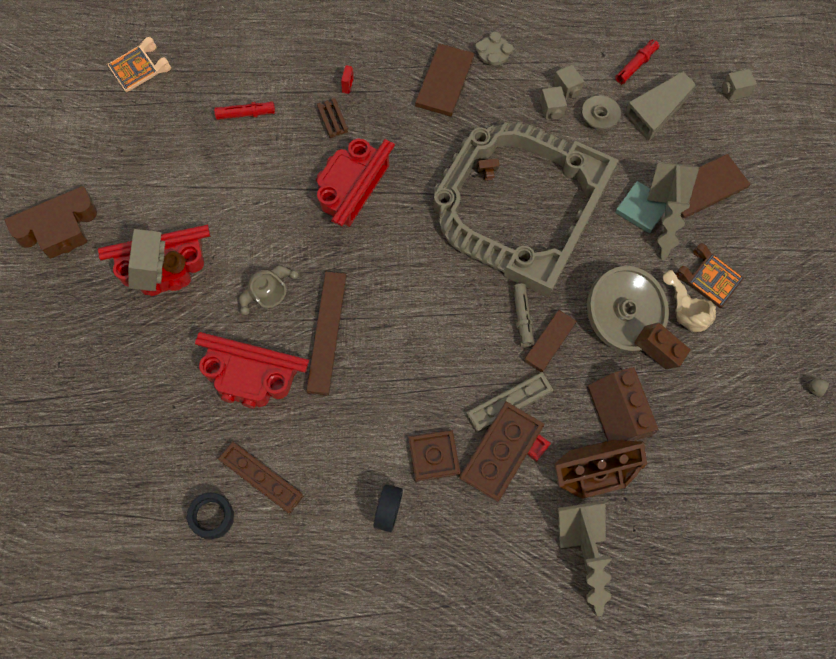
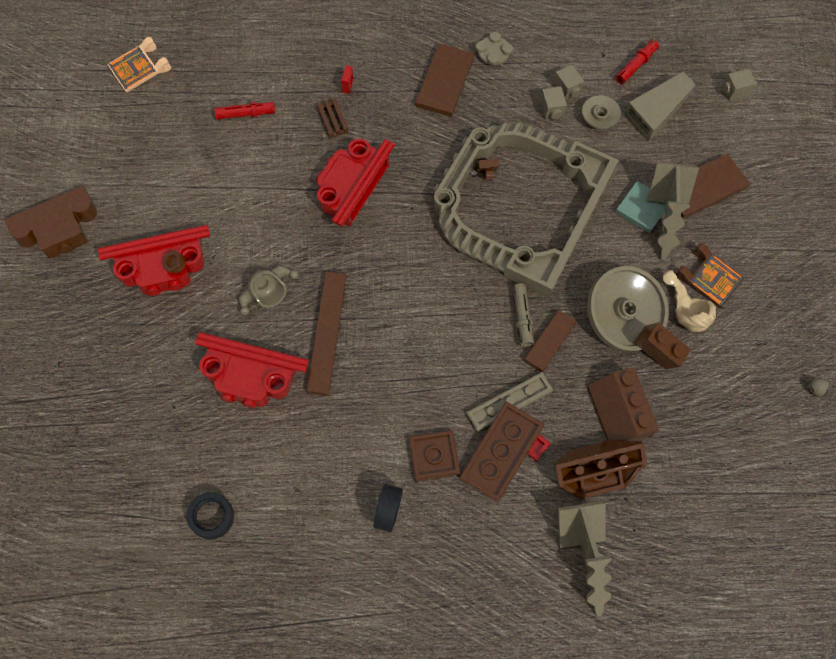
dark tan brick [129,229,165,291] -> none
reddish brown tile [218,441,304,515] -> none

